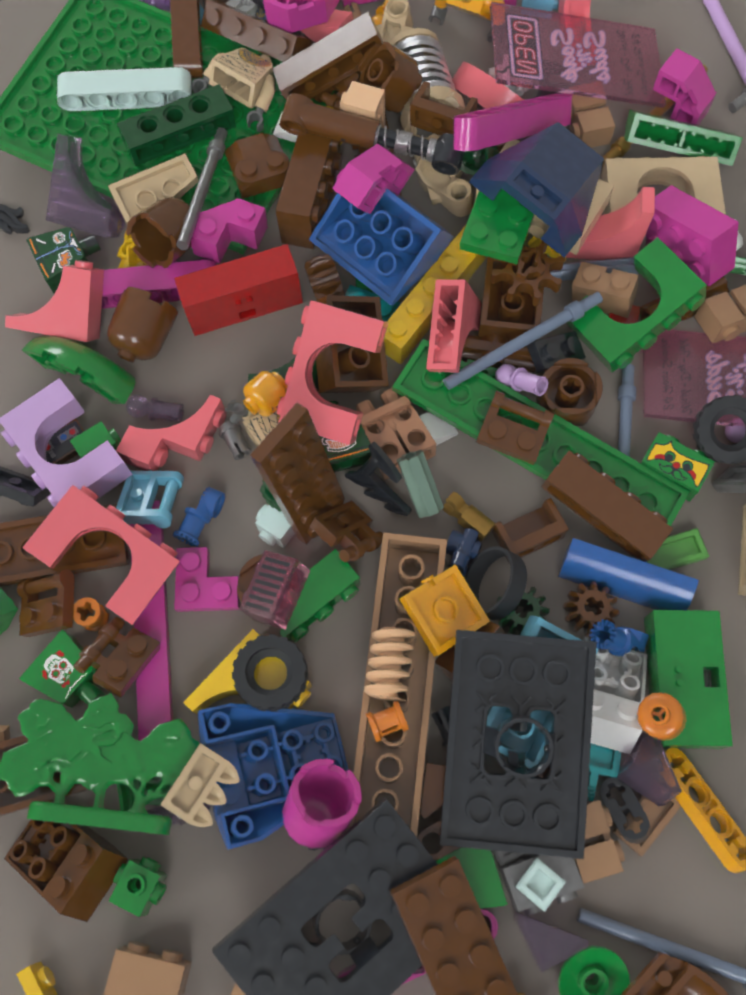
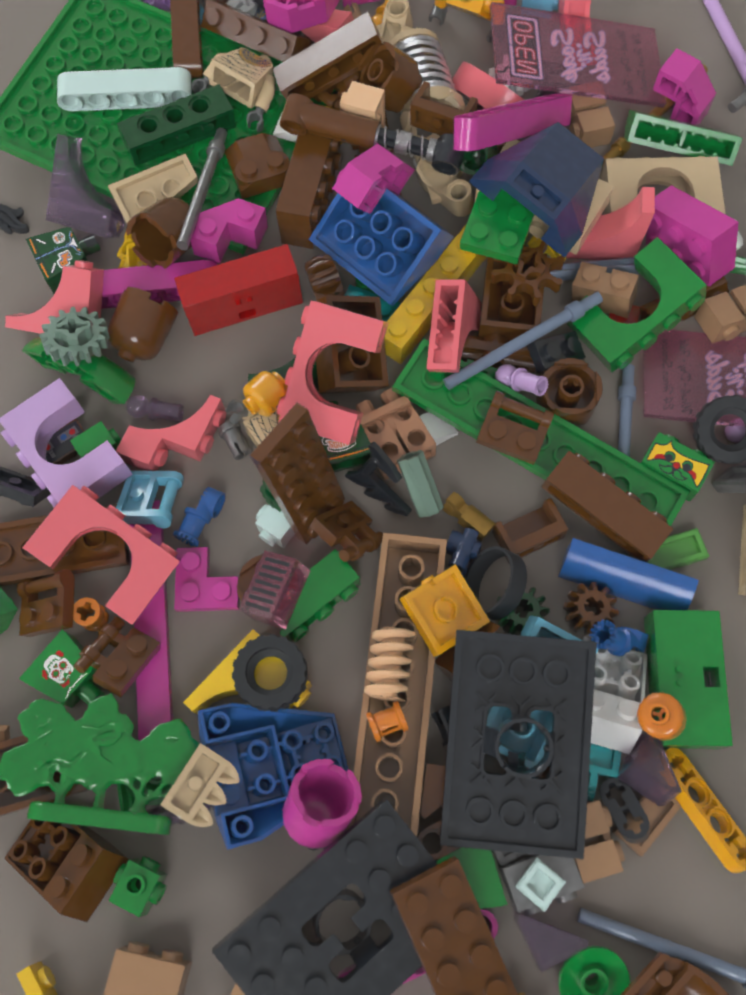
none -> sand green gear [40,307,110,366]

